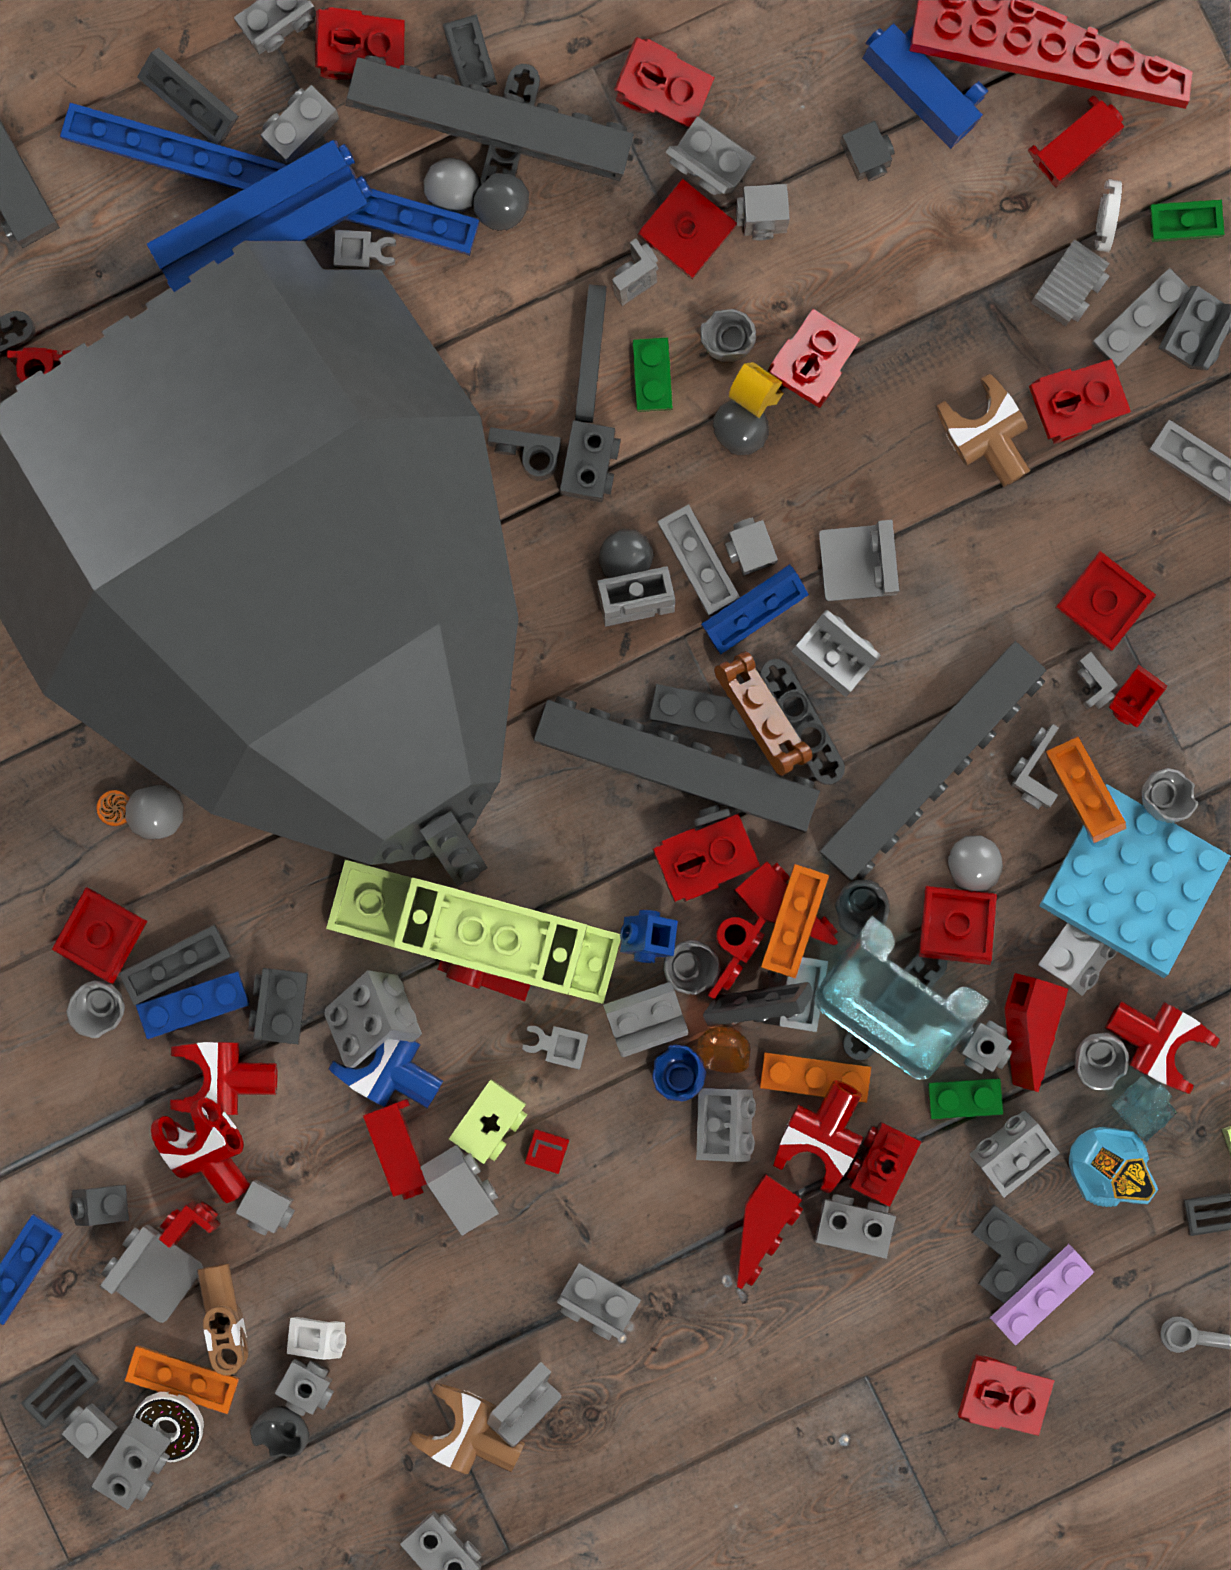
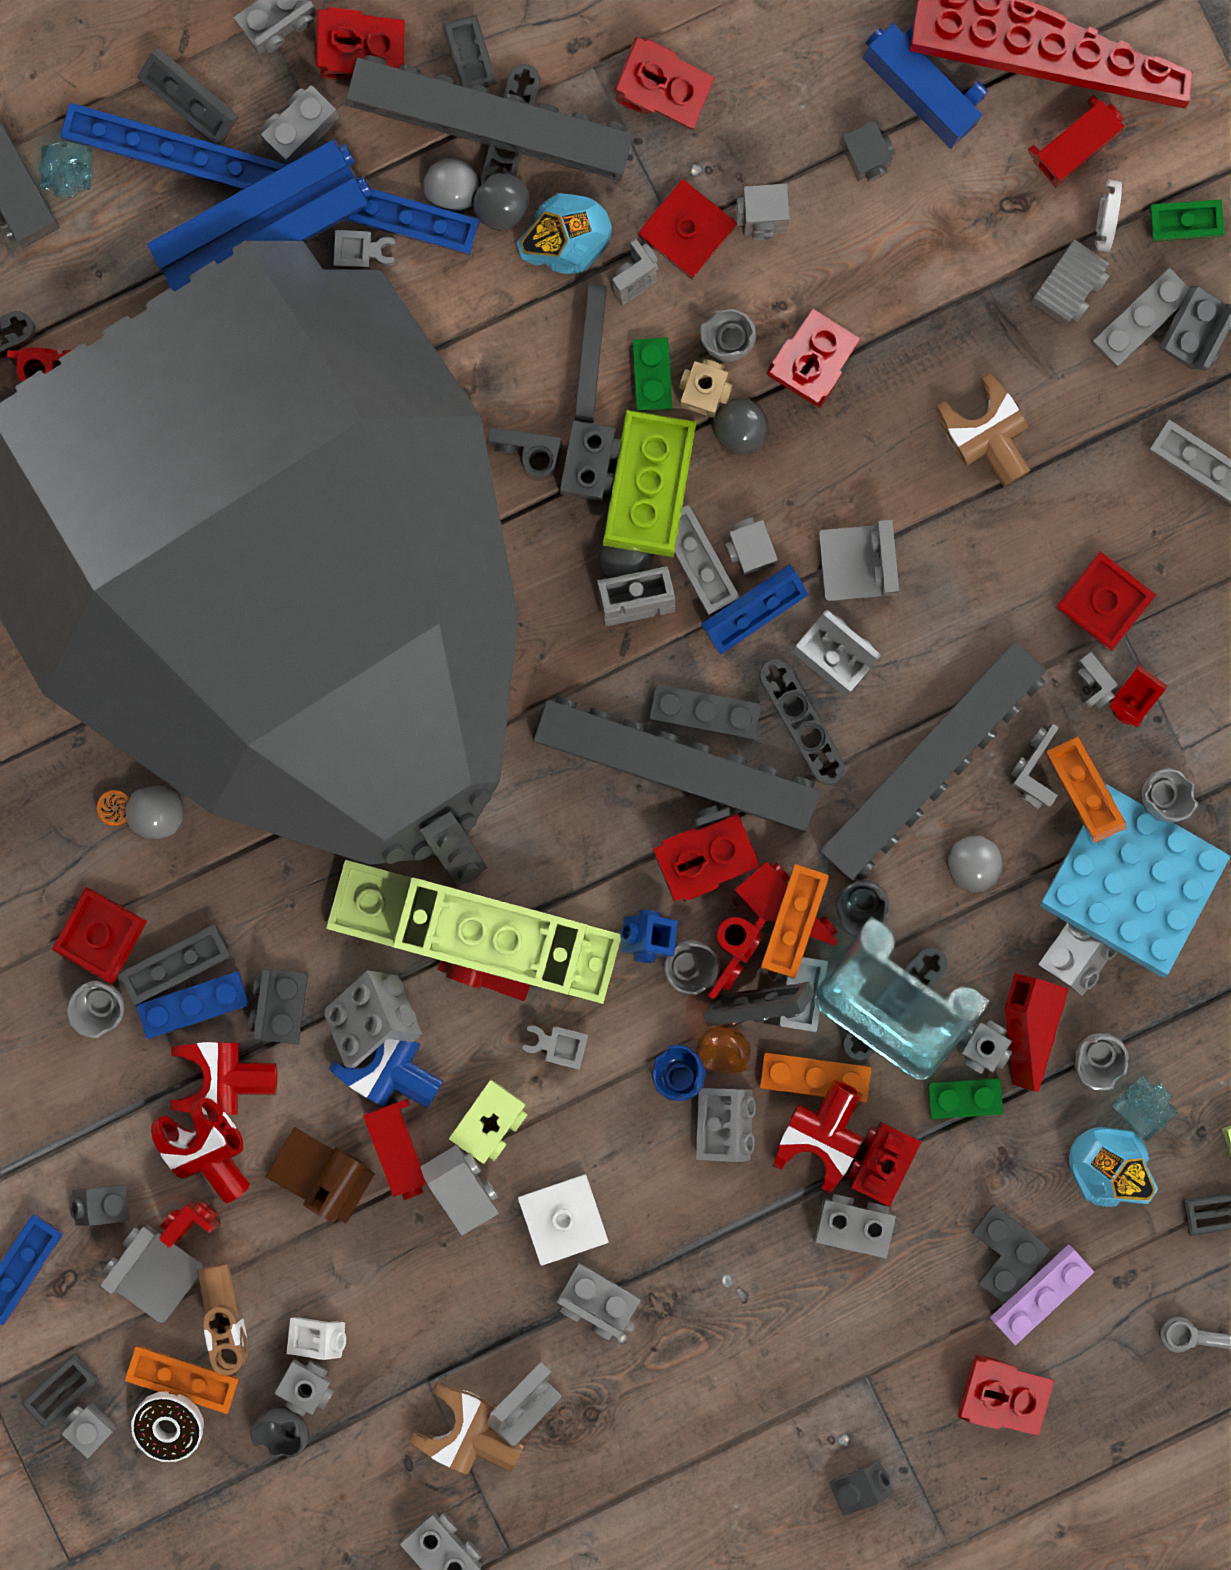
light grey brick [91,1417,172,1510] -> none
light grey brick [236,1180,295,1236] -> none
red tile [524,1129,570,1174] -> none
light grey bracket [603,982,689,1057] -> none
light grey bracket [666,116,757,195] -> none
dark orange plate [714,651,812,776] -> none
yellow brick [729,362,784,418] -> none
red slope [736,1174,803,1290] -> none
red plate [919,886,997,965] -> none
light grey bracket [970,1111,1060,1198] -> none
red piece [1029,359,1131,444] -> none
red connector [1105,1001,1221,1094] -> none
none -> clear light blue brick [39,141,92,198]
none -> reddish brown piece [265,1127,375,1224]
none -> medium azure helmet [516,193,612,274]
none -> white plate [518,1174,609,1266]
none -> lime tile [603,410,697,557]
none -> tan brick [679,359,733,418]
none -> dark grey bracket [829,1460,893,1516]

